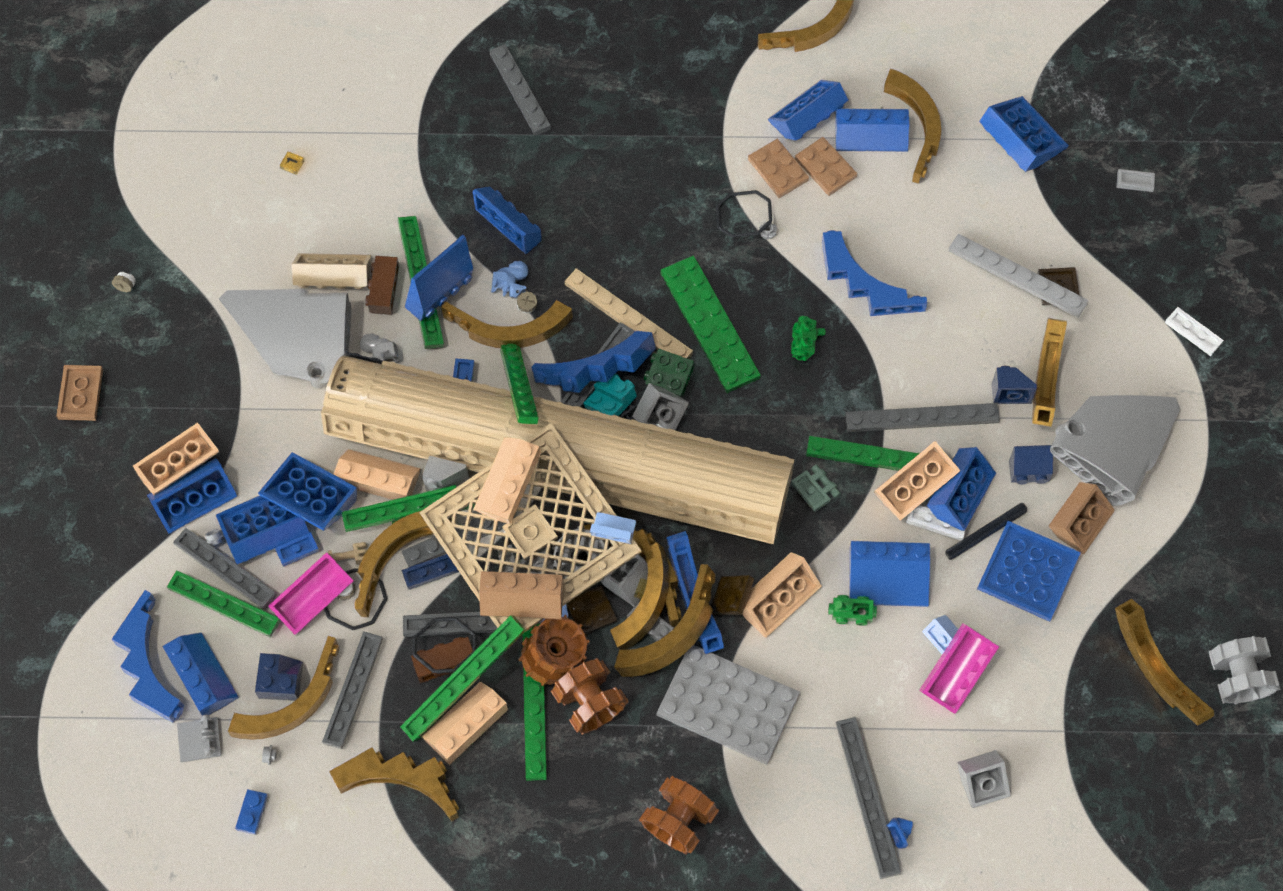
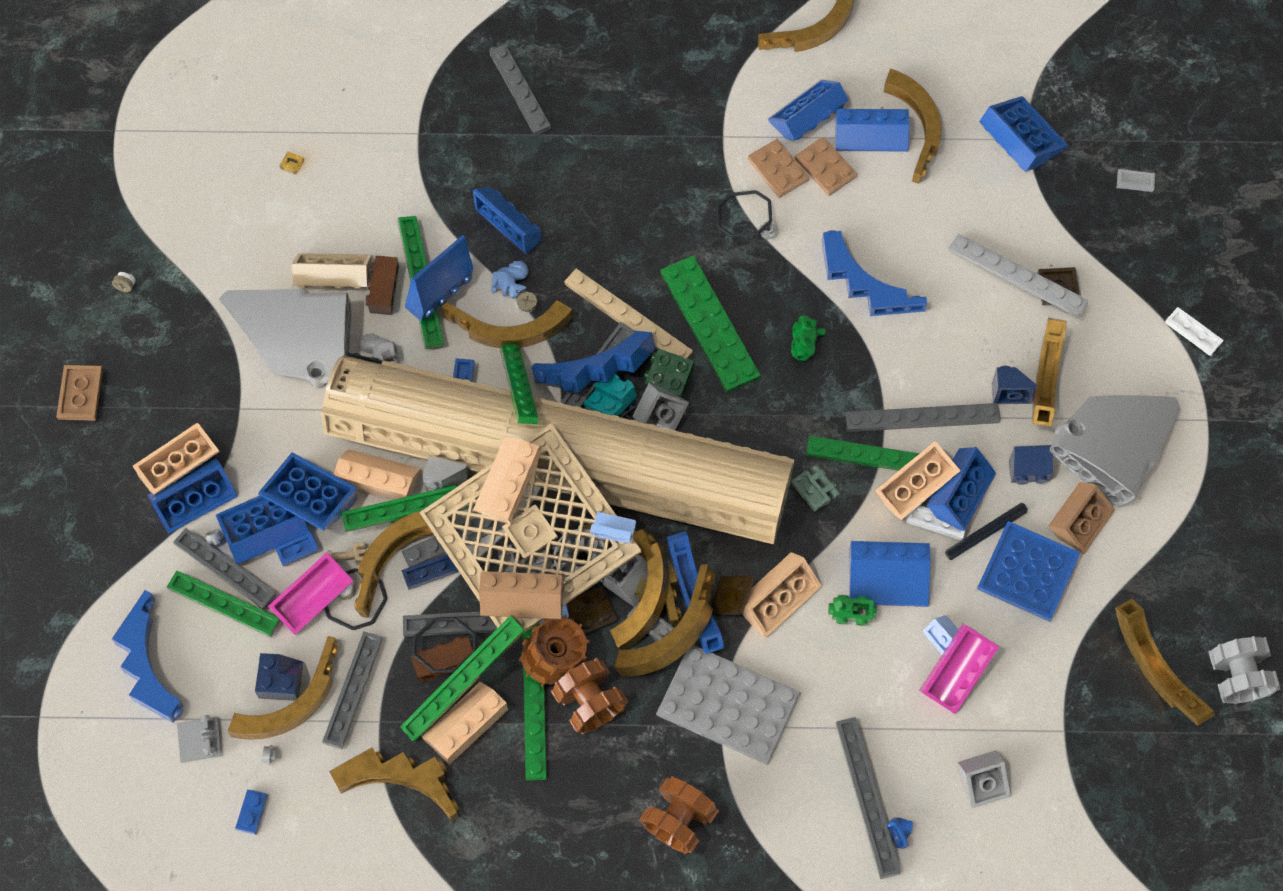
blue slope [162,632,239,716] -> none

